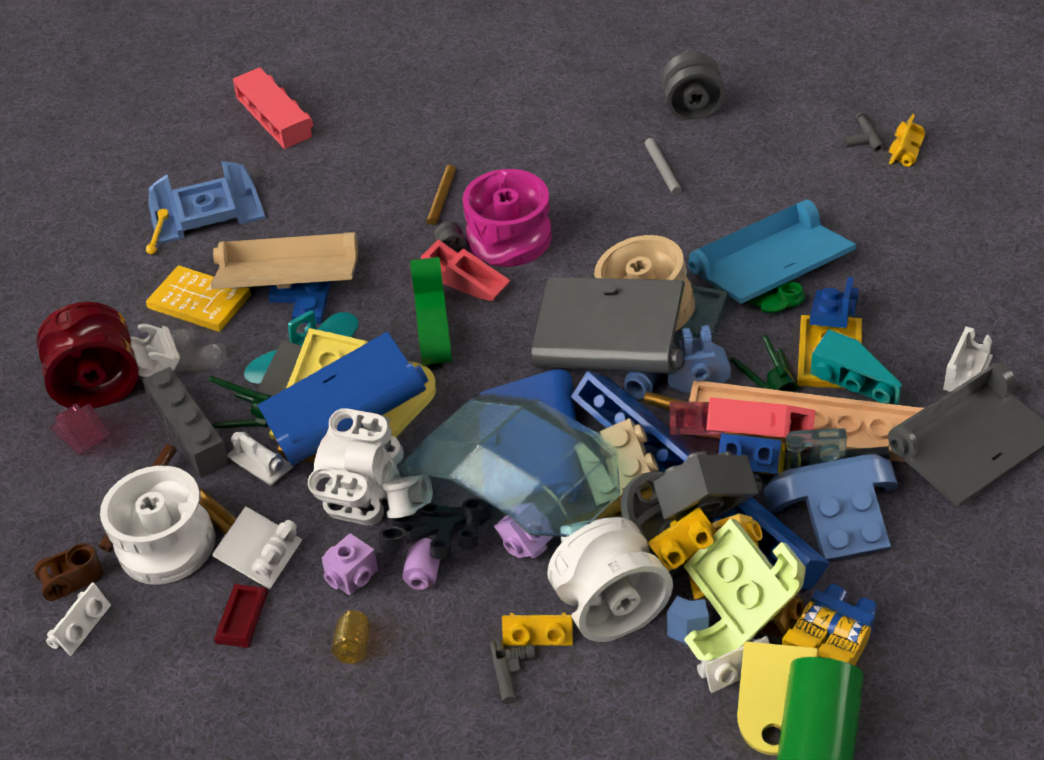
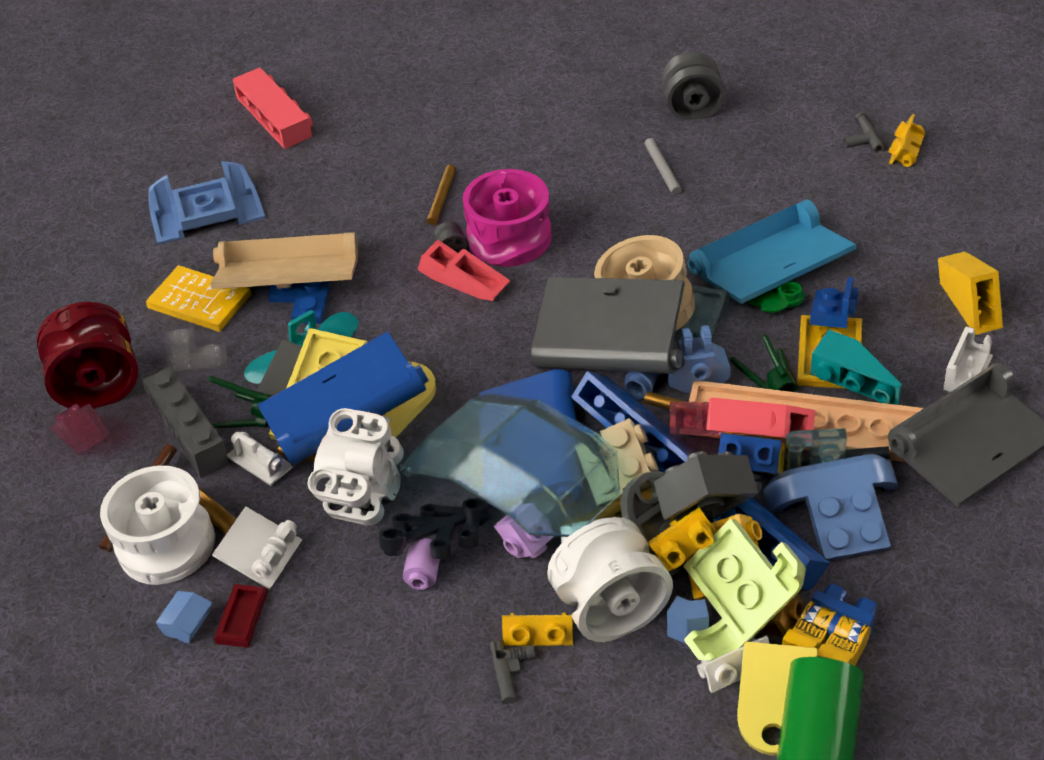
reddish brown piece [34,543,103,601] -> none
white hinge [46,583,111,656] -> none
white hinge [131,324,180,377] -> none
yellow hinge [146,209,169,255] -> none
lavender brick [321,533,378,595] -> none
clear yellow brick [331,610,371,664] -> none
white piece [381,475,433,518] -> none
green beam [410,257,452,366] -> none
none -> medium blue piece [156,591,212,644]
none -> yellow slope [938,251,1003,335]

